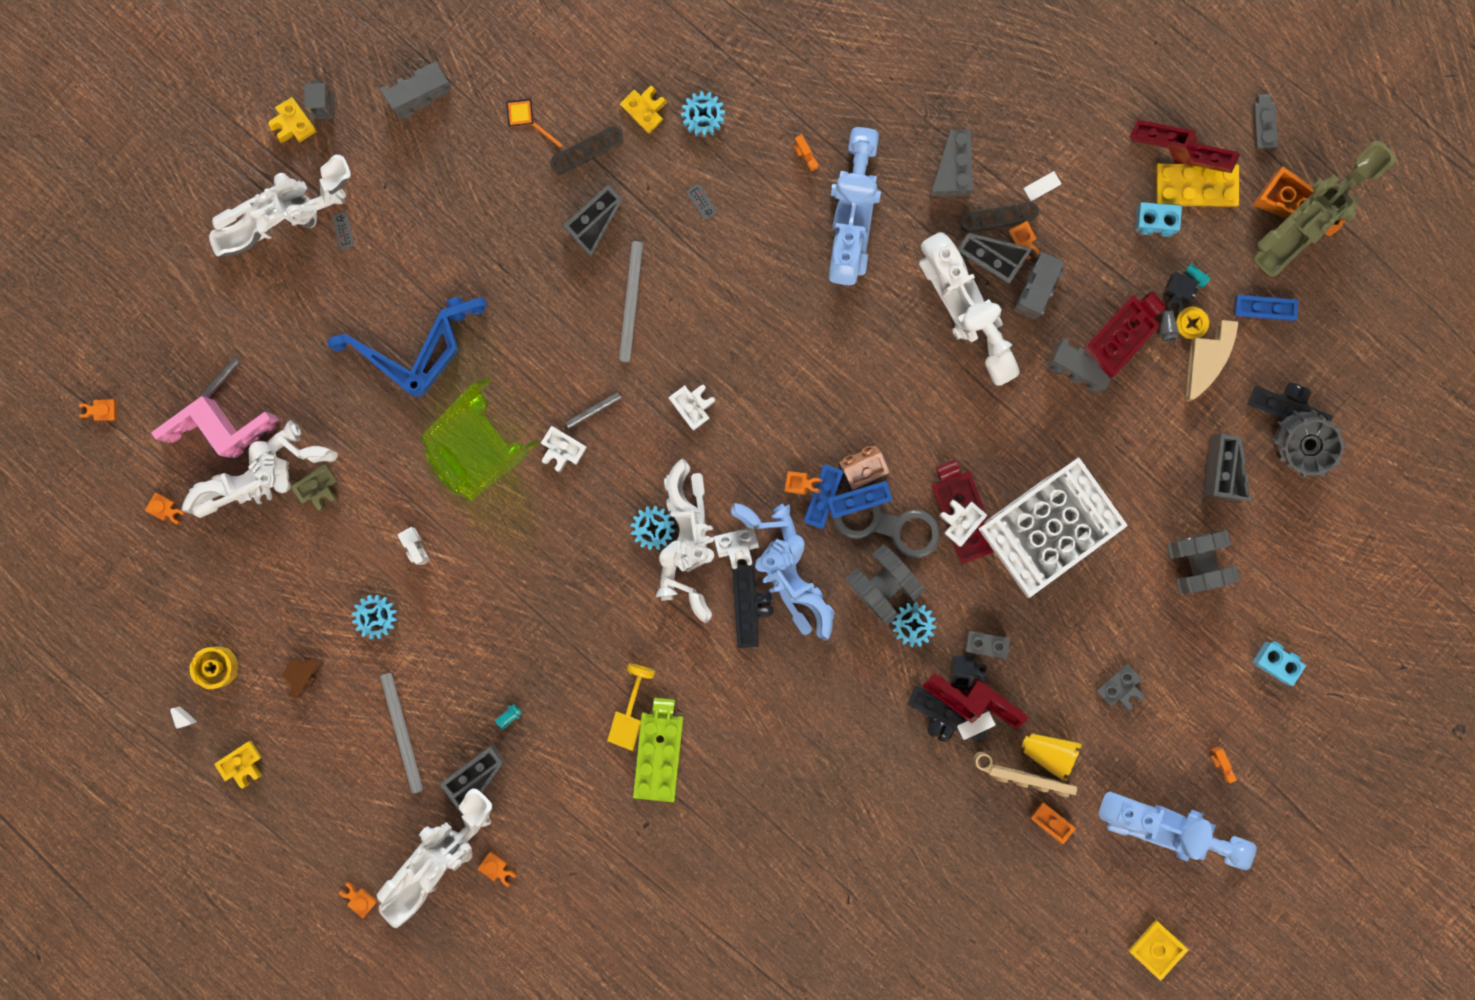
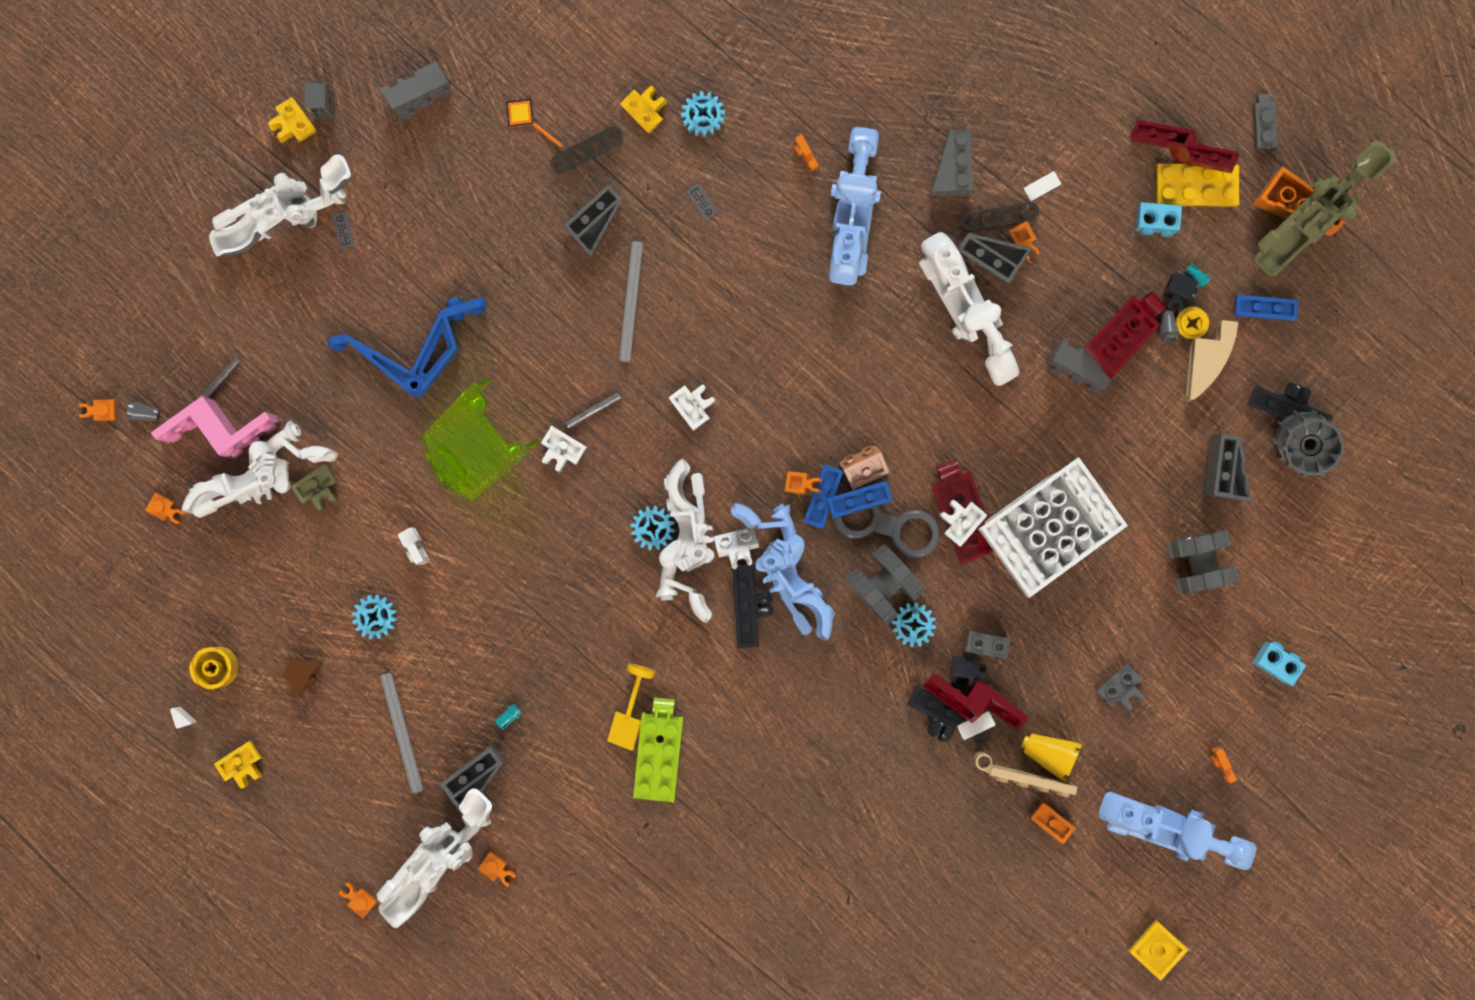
dark grey wedge [1013,252,1064,320] -> none
none -> dark grey cone [127,401,160,421]

